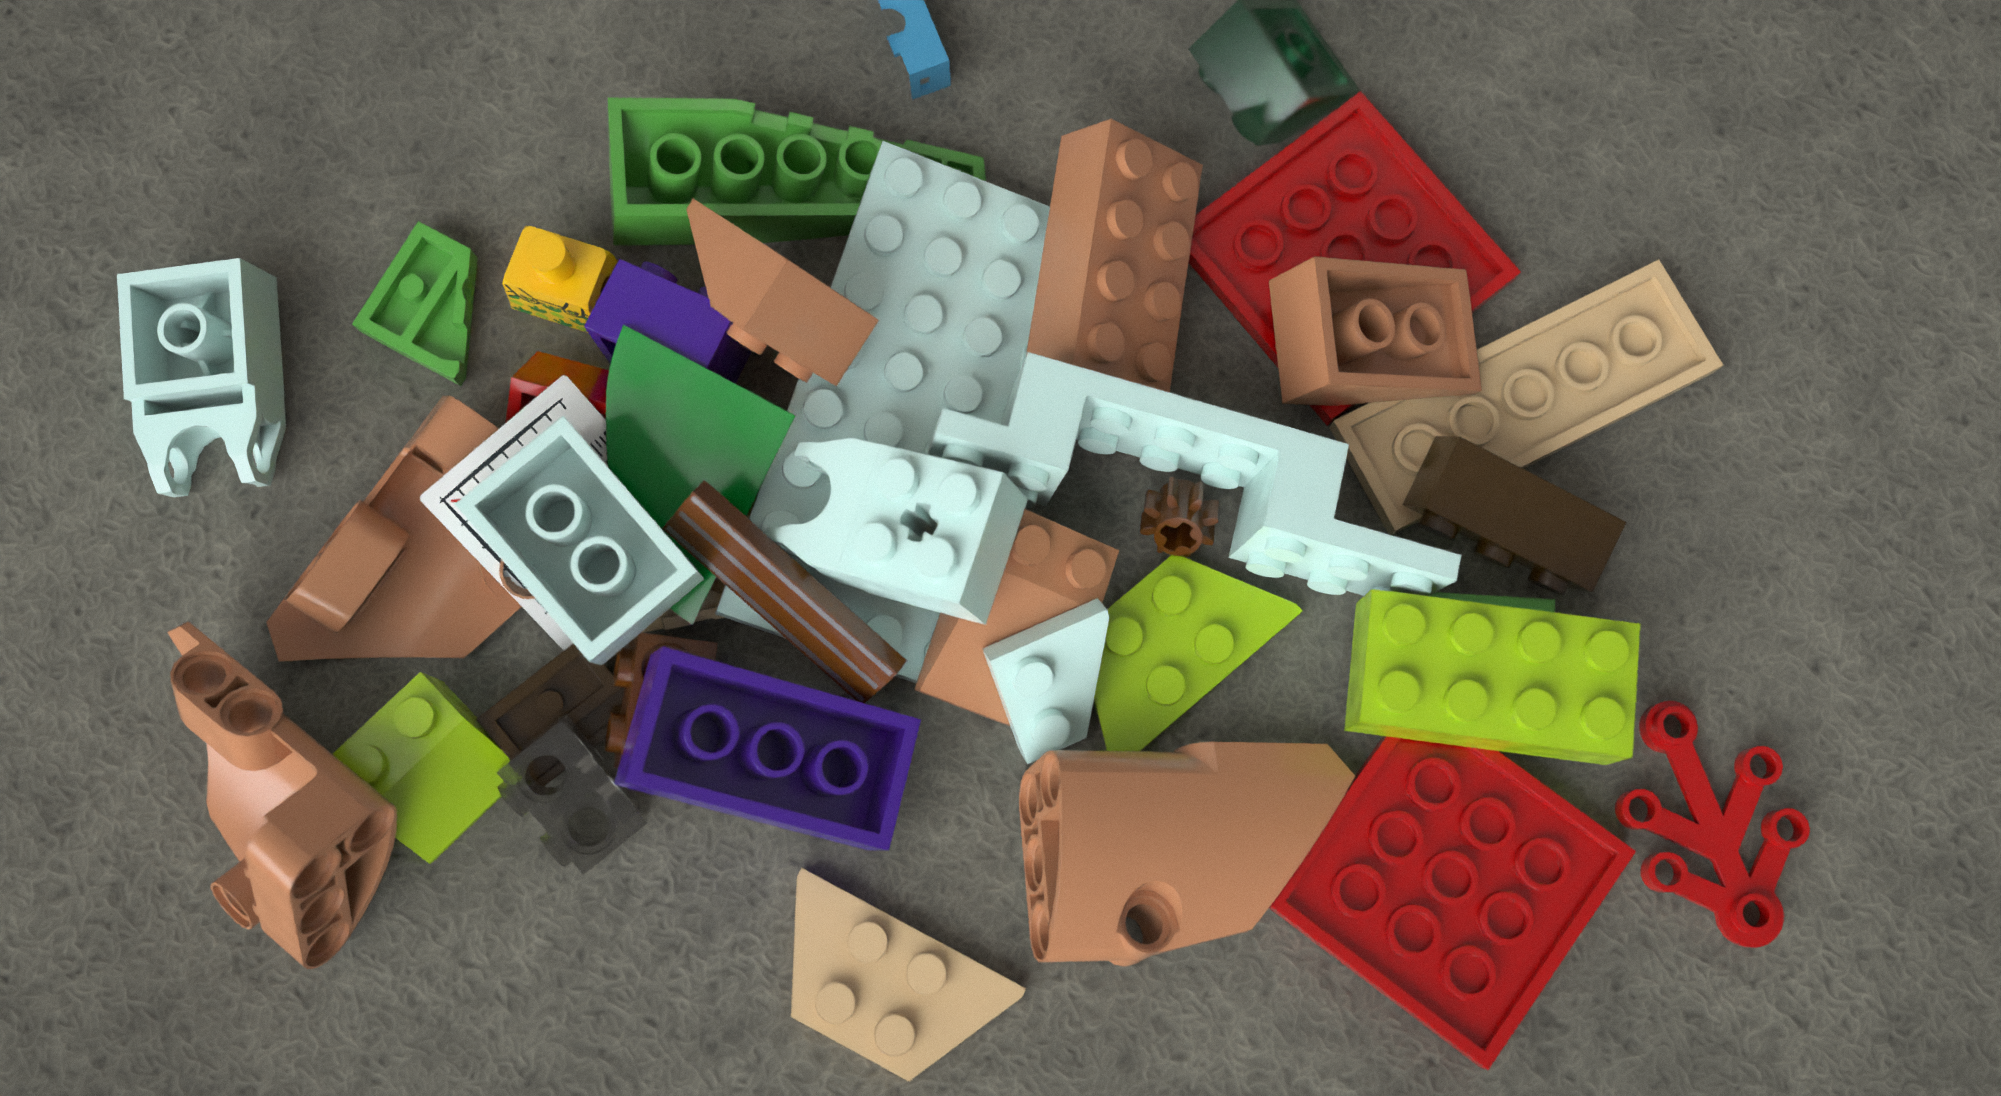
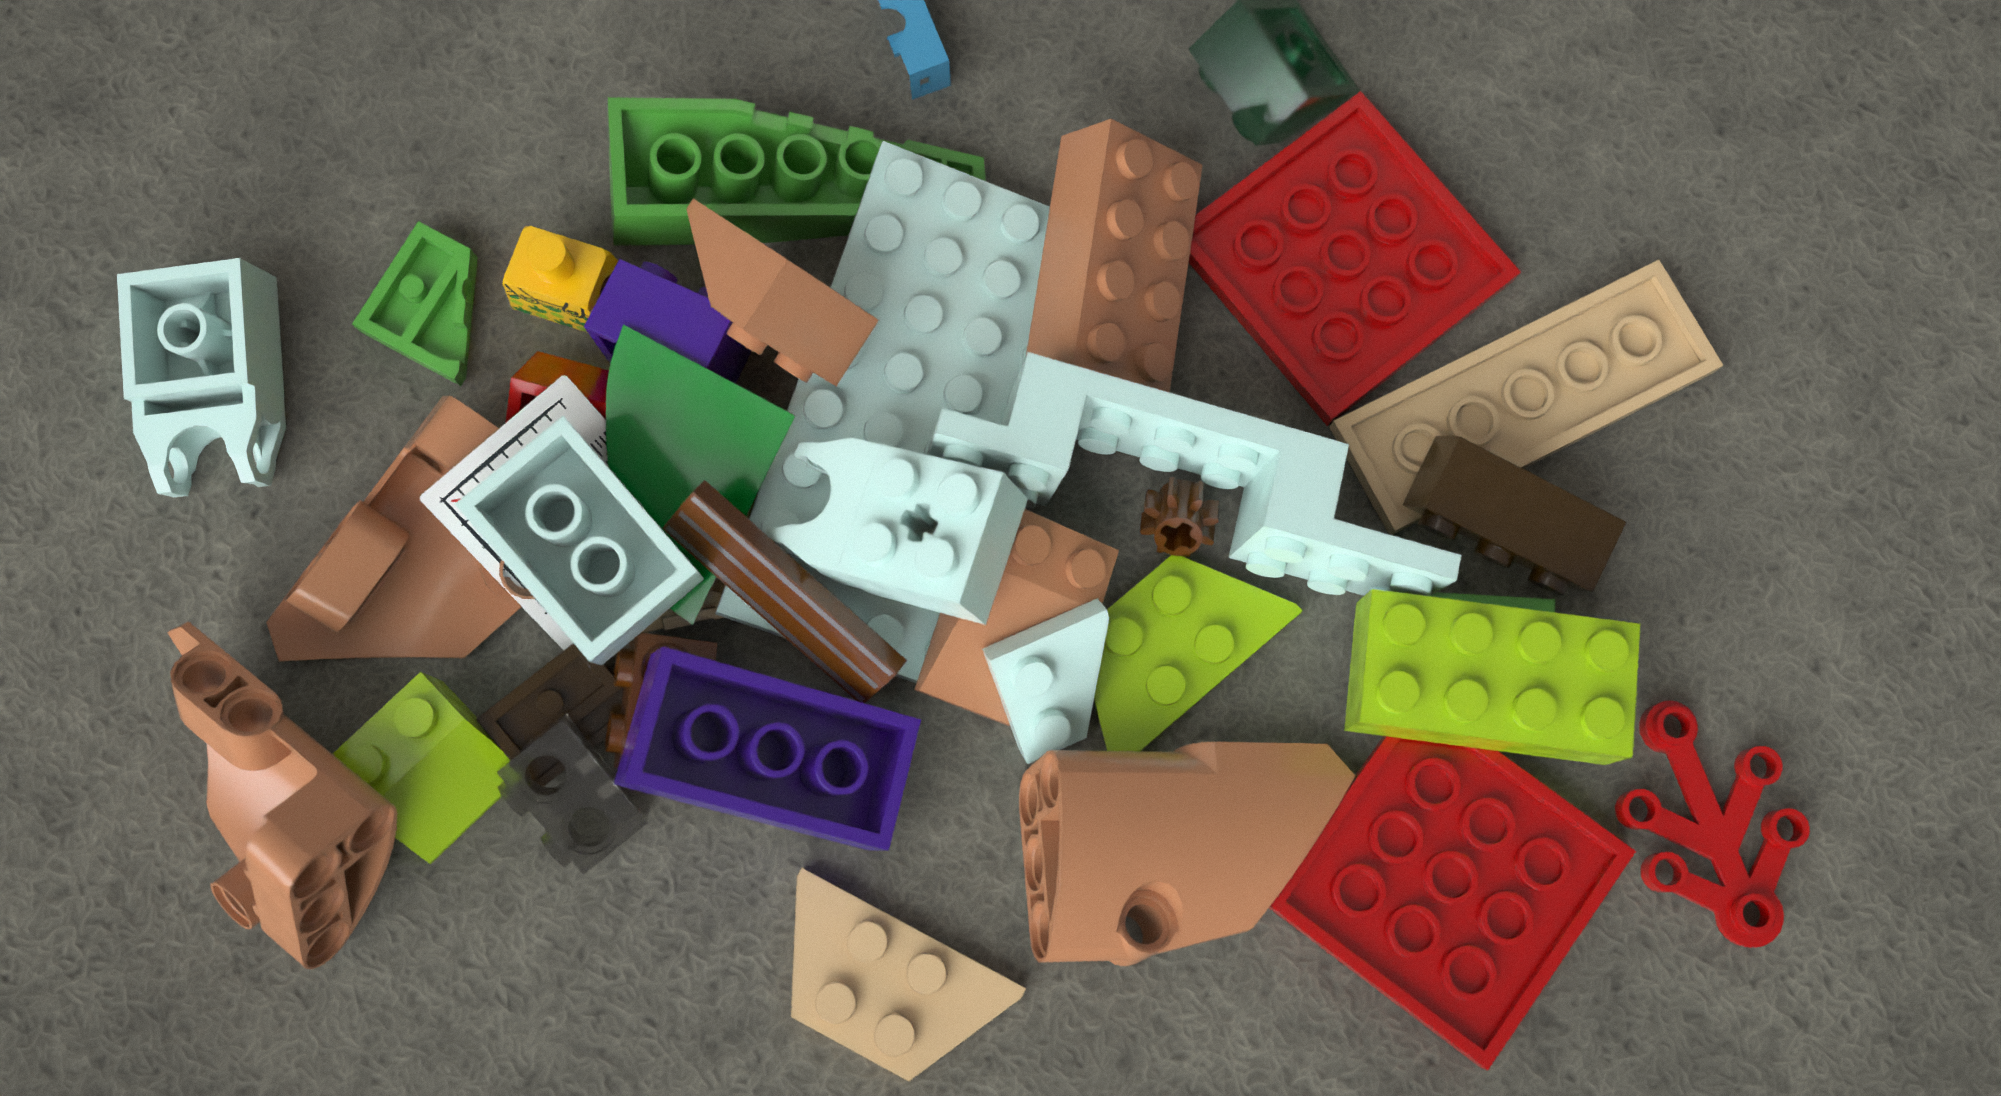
nougat slope [1269,257,1482,406] -> none

